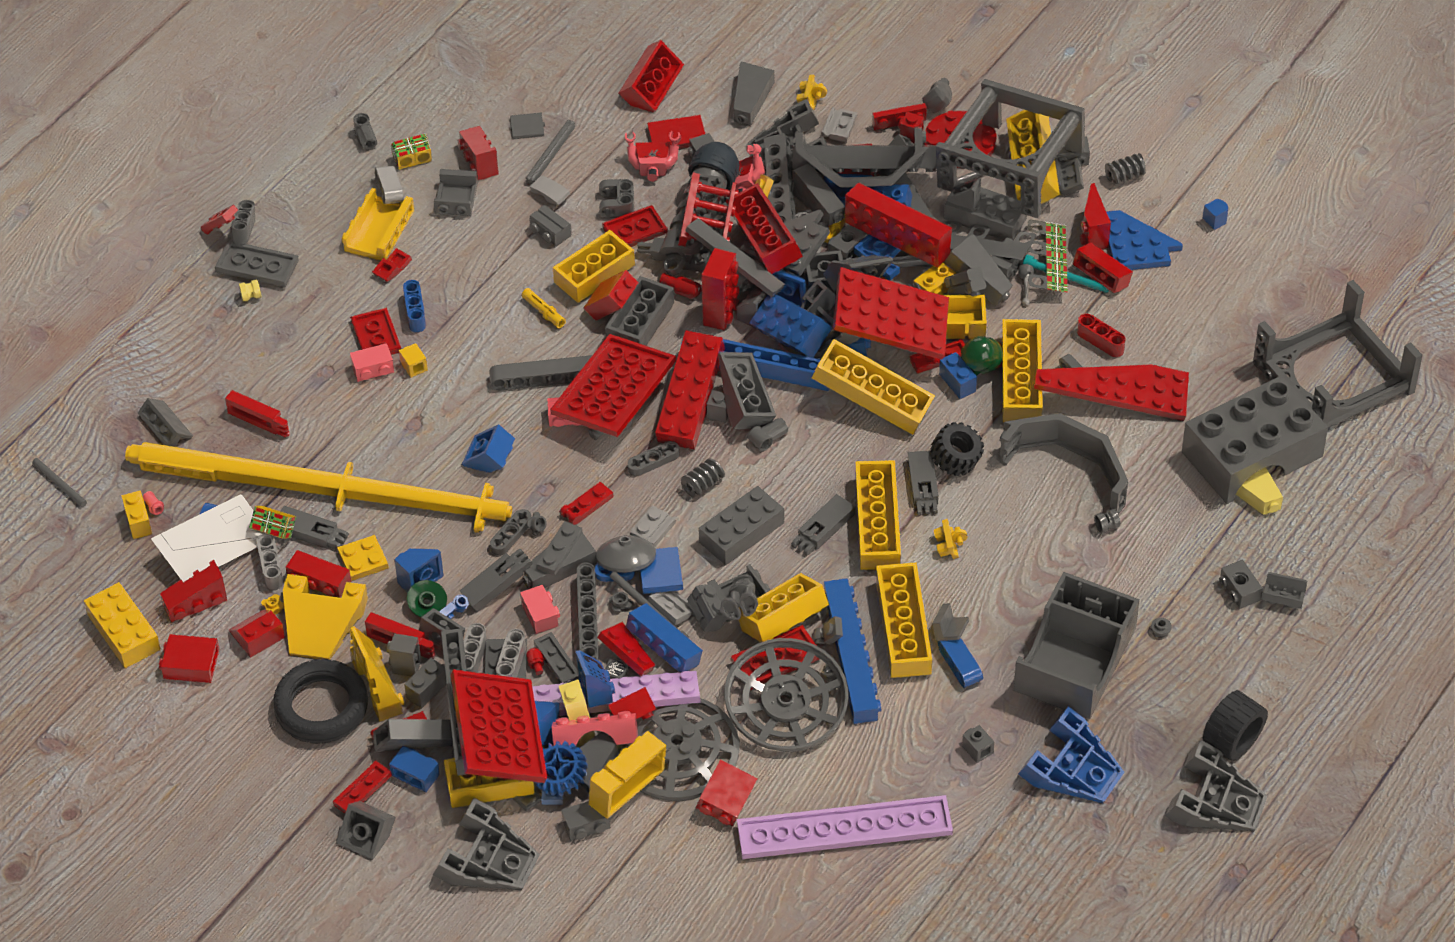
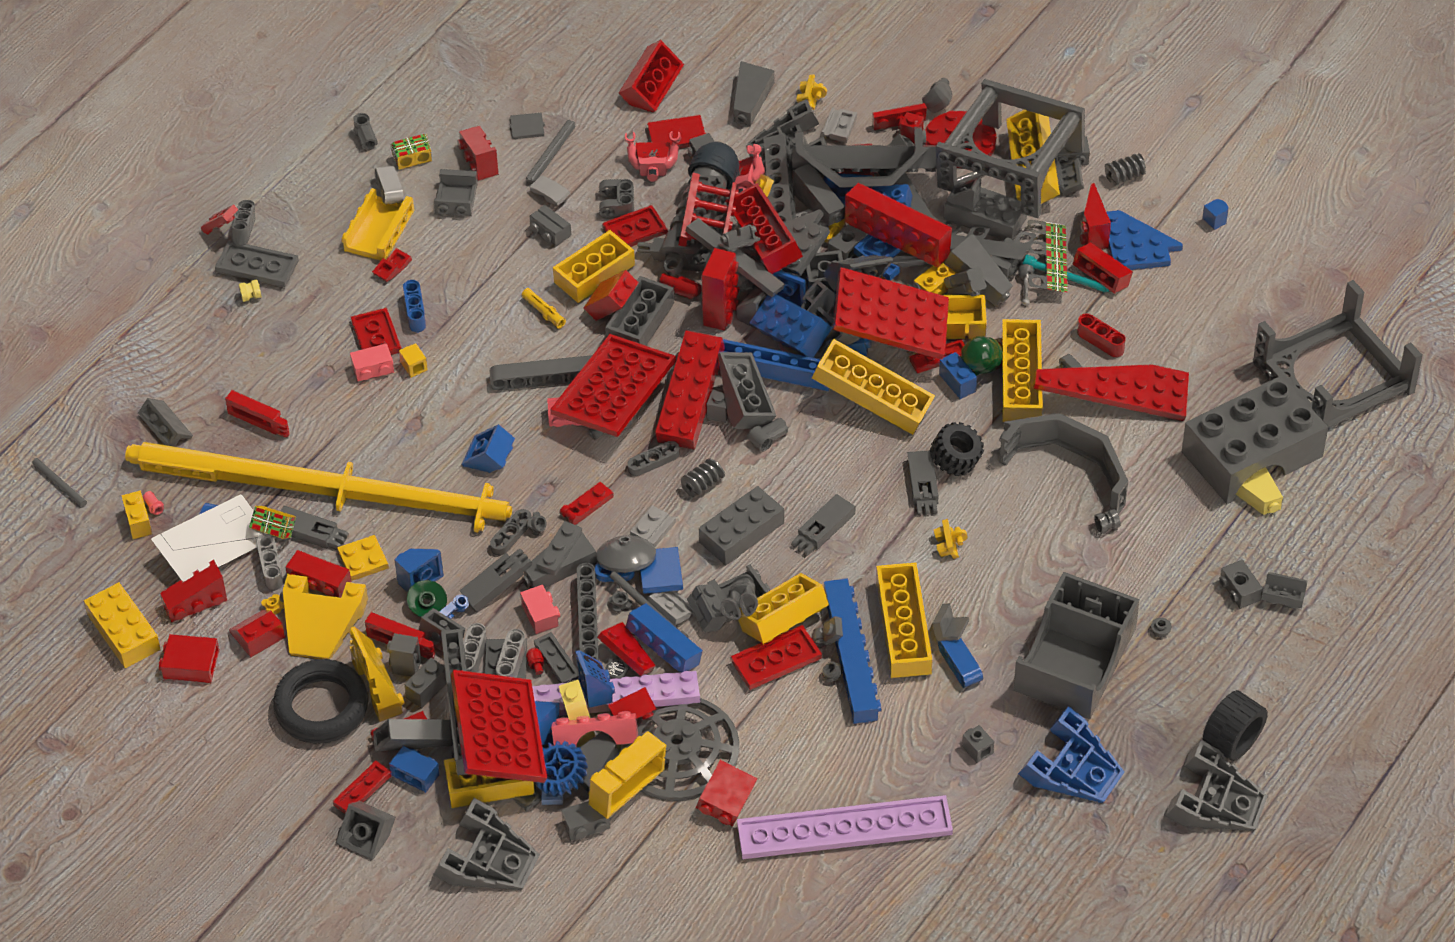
dark grey dish [724,638,848,752] -> none
yellow brick [855,460,901,570] -> none
none -> dark grey hinge [718,225,760,252]

